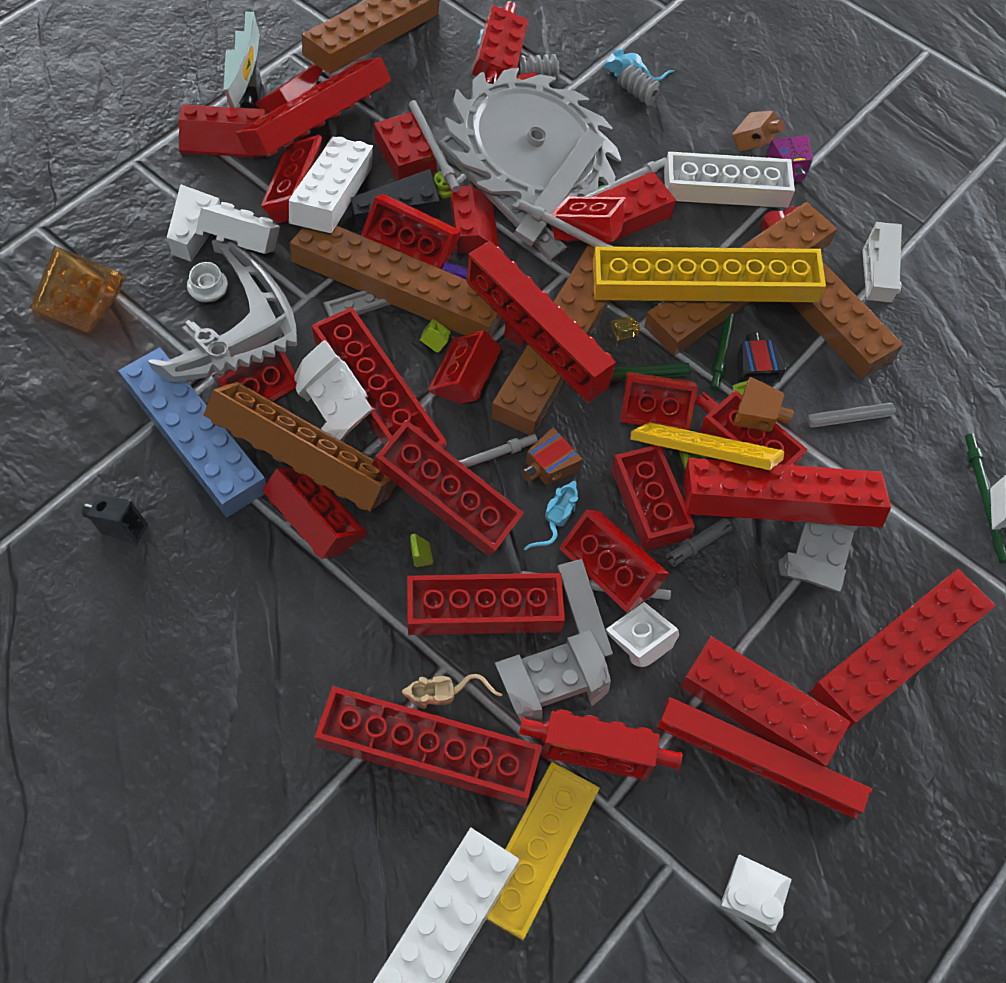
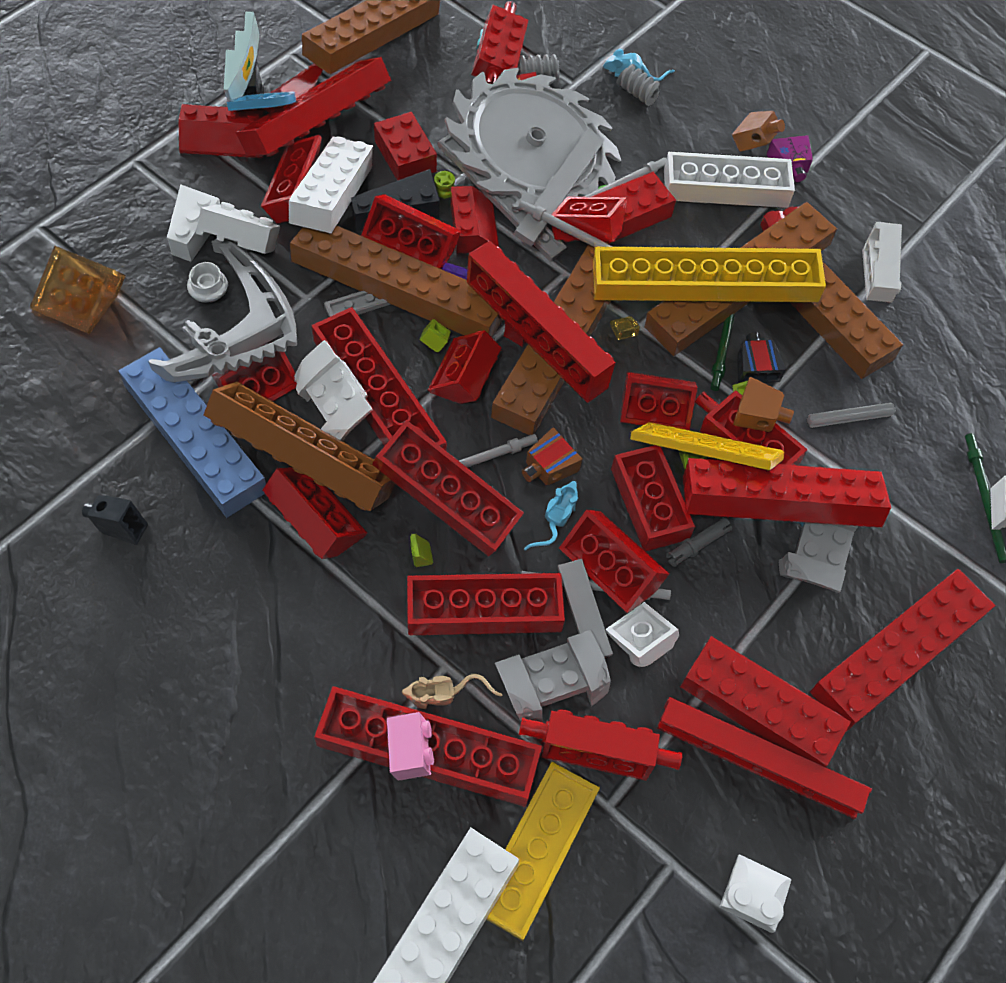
light grey bar [409,100,460,192] -> none
dark green axle [610,363,691,382] -> none
none -> dark azure tile [227,92,296,111]
none -> bright pink brick [387,712,434,781]

